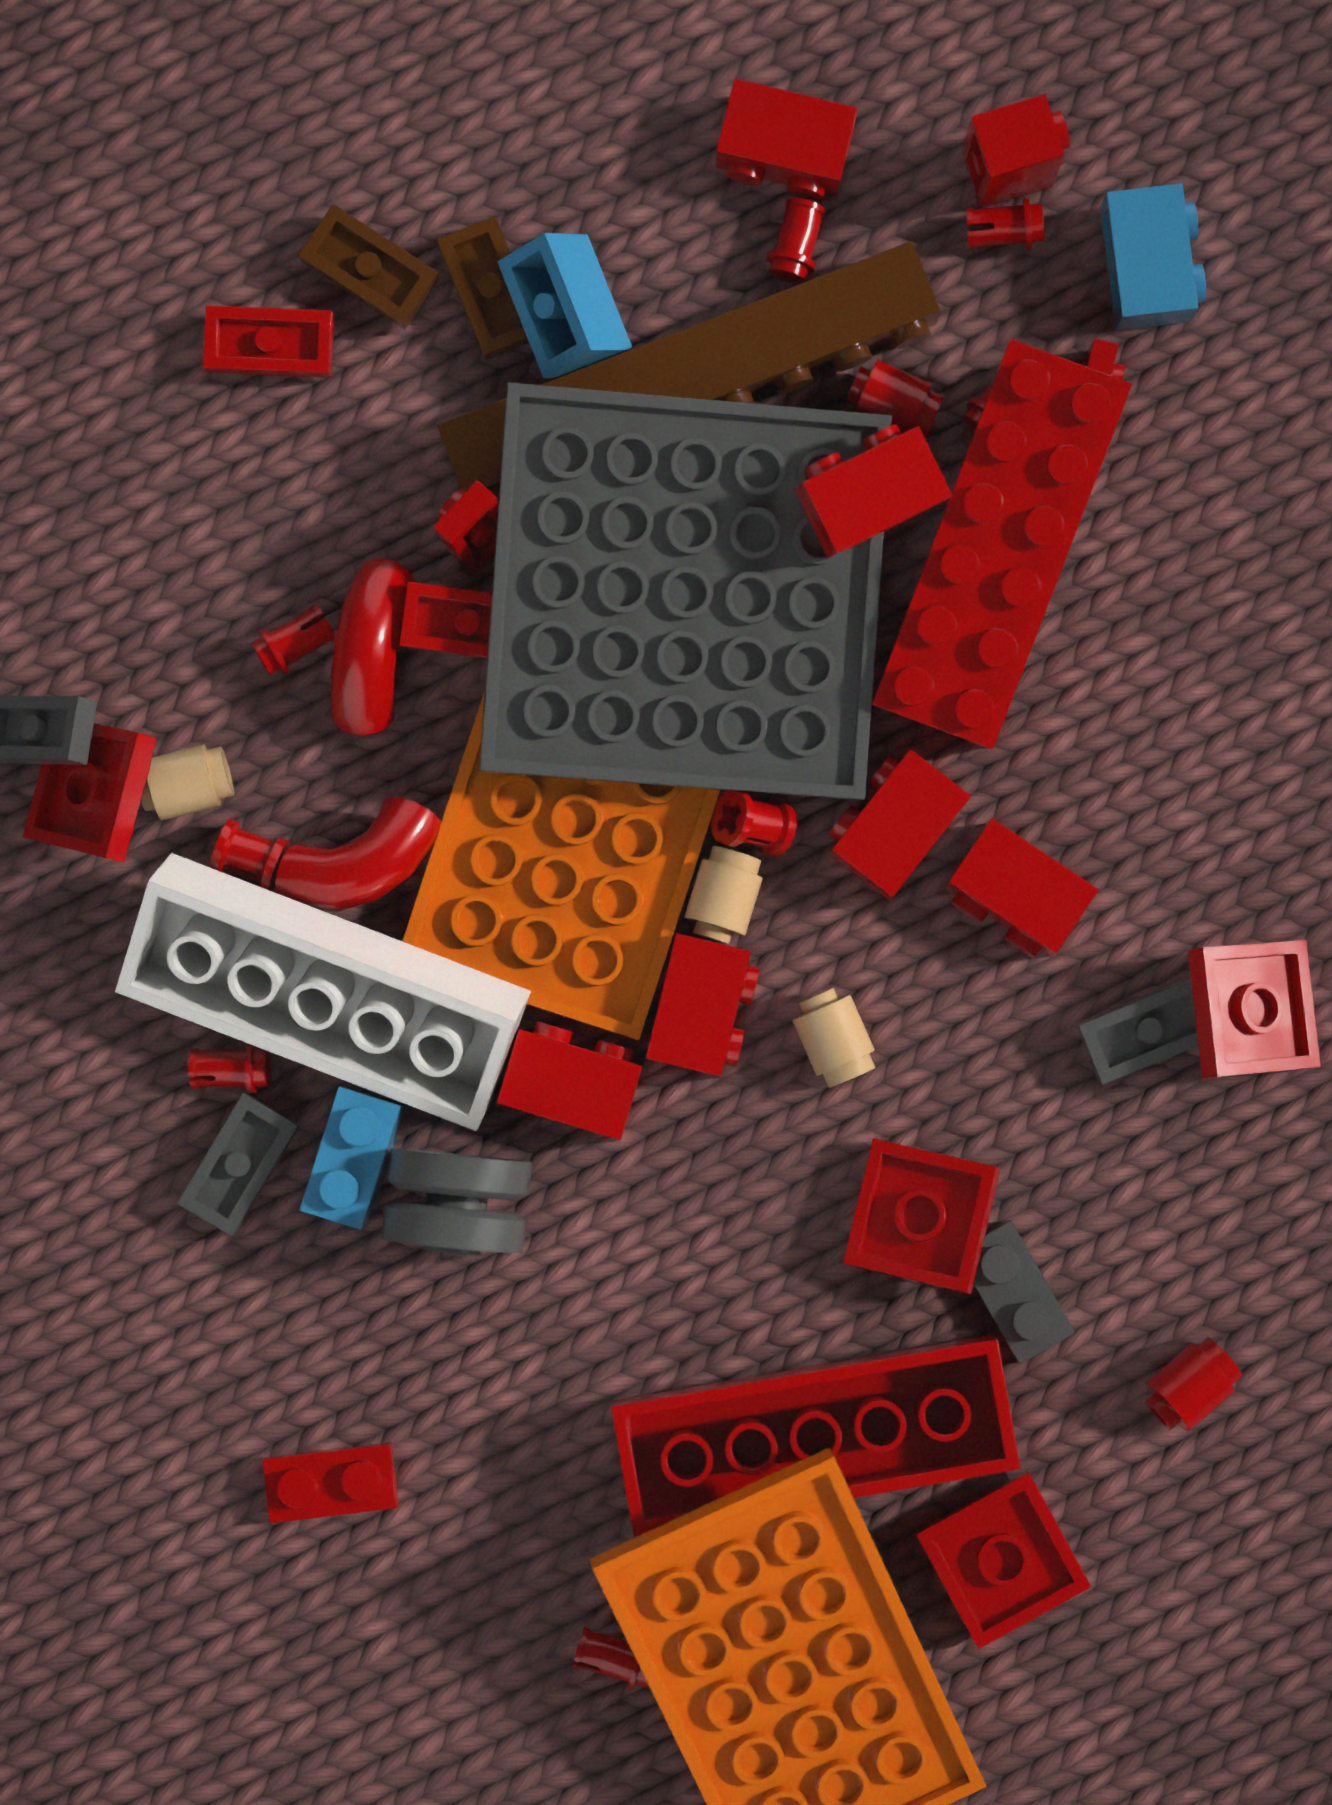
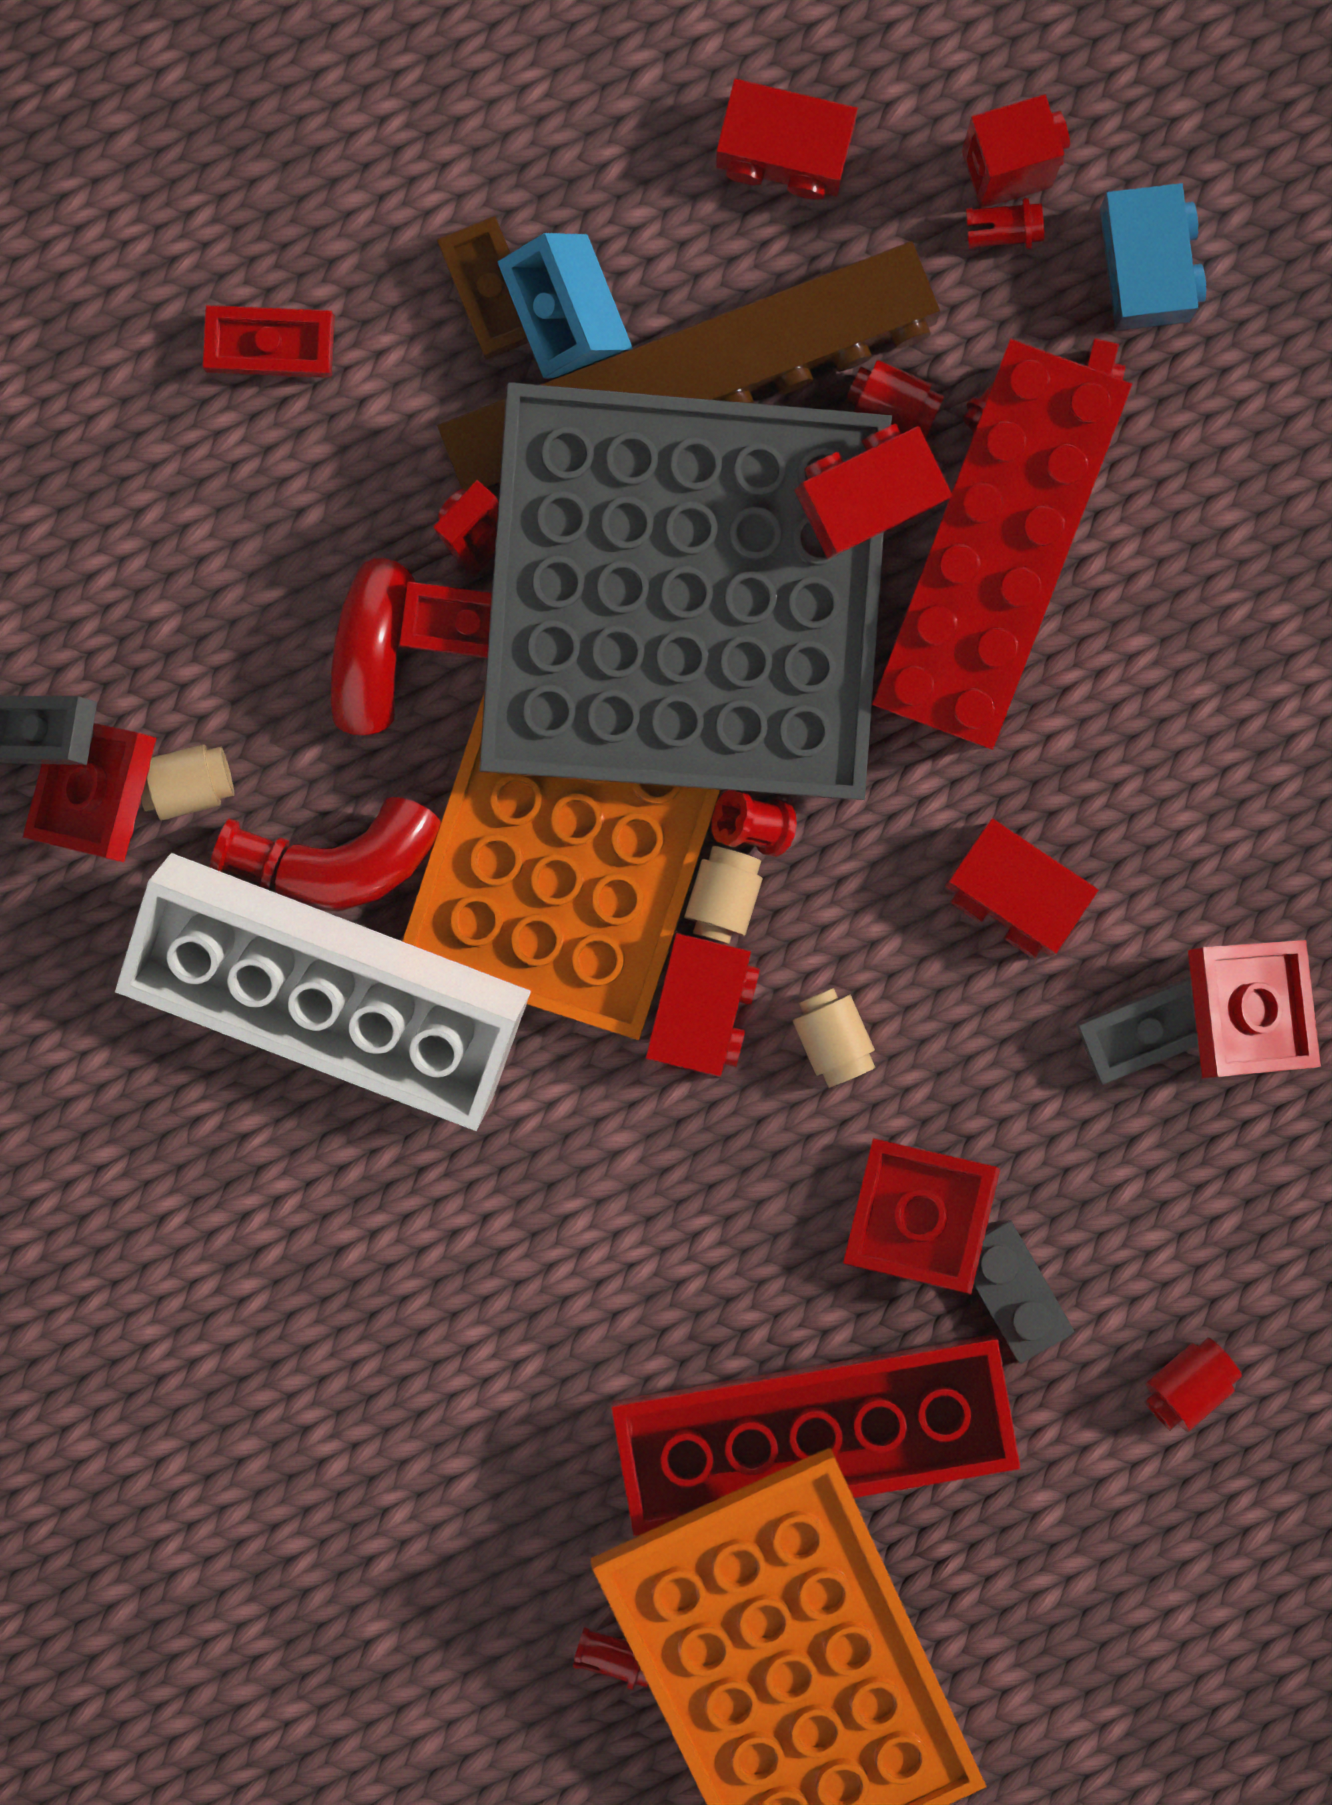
dark grey plate [177,1093,300,1236] -> none
red pin [188,1044,272,1093] -> none
red pin [251,604,335,676] -> none
red plate [262,1442,399,1524] -> none
reddish brown plate [298,204,440,330] -> none
dark azure brick [299,1087,406,1230] -> none
dark grey wheel [381,1148,532,1255] -> none
red brick [497,1021,643,1140] -> none
red pin [766,198,826,284] -> none
red brick [828,749,971,901] -> none
red plate [915,1470,1091,1649] -> none

